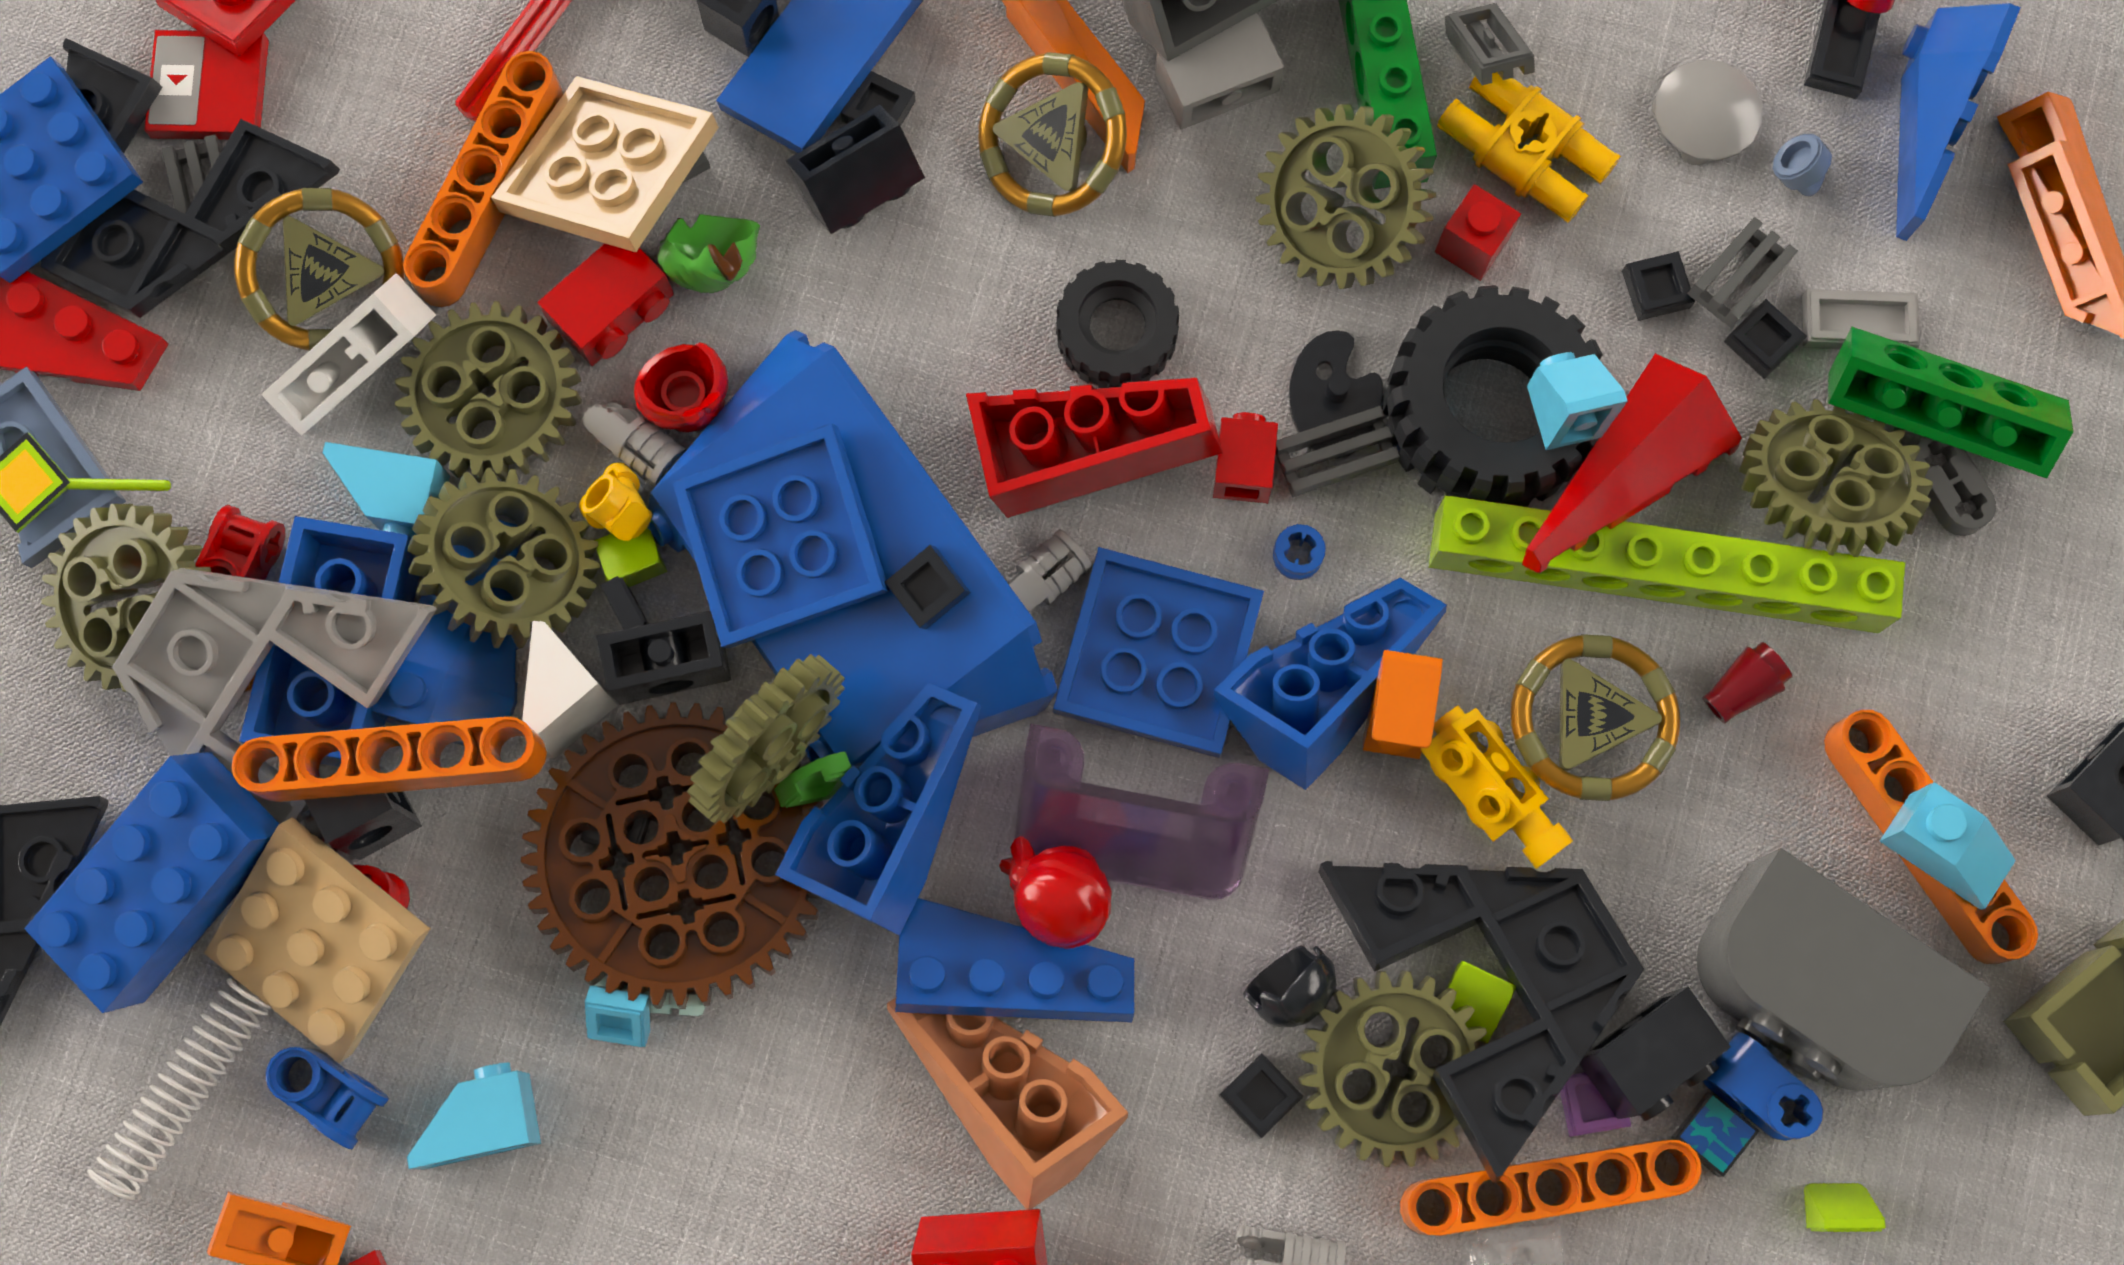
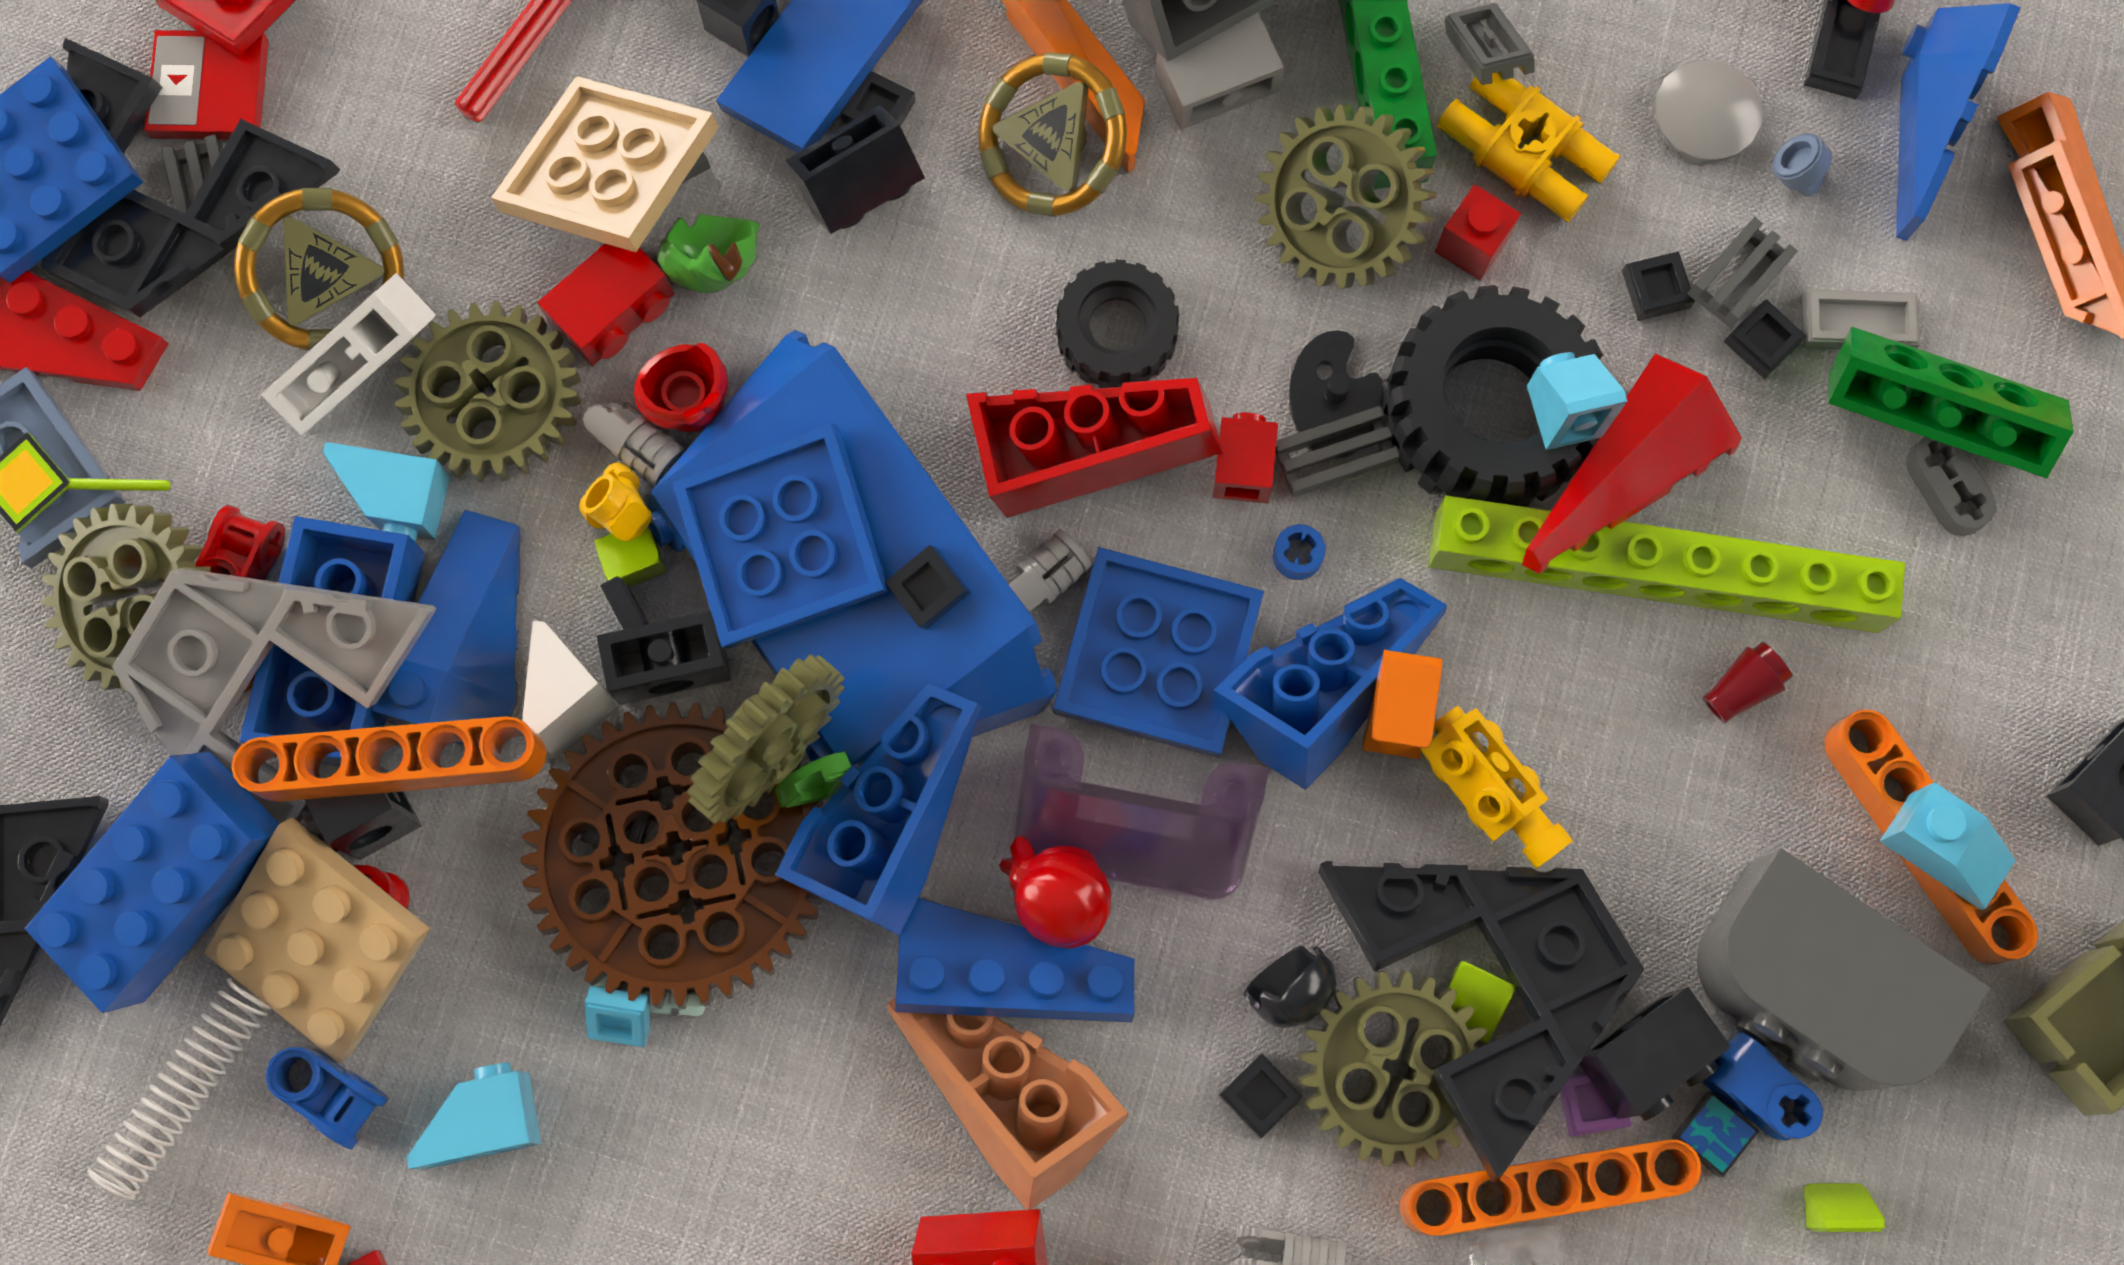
orange beam [403,51,563,307] -> none
olive gear [407,468,600,649] -> none
piece [1511,634,1680,801] -> none
olive gear [1739,399,1933,557] -> none

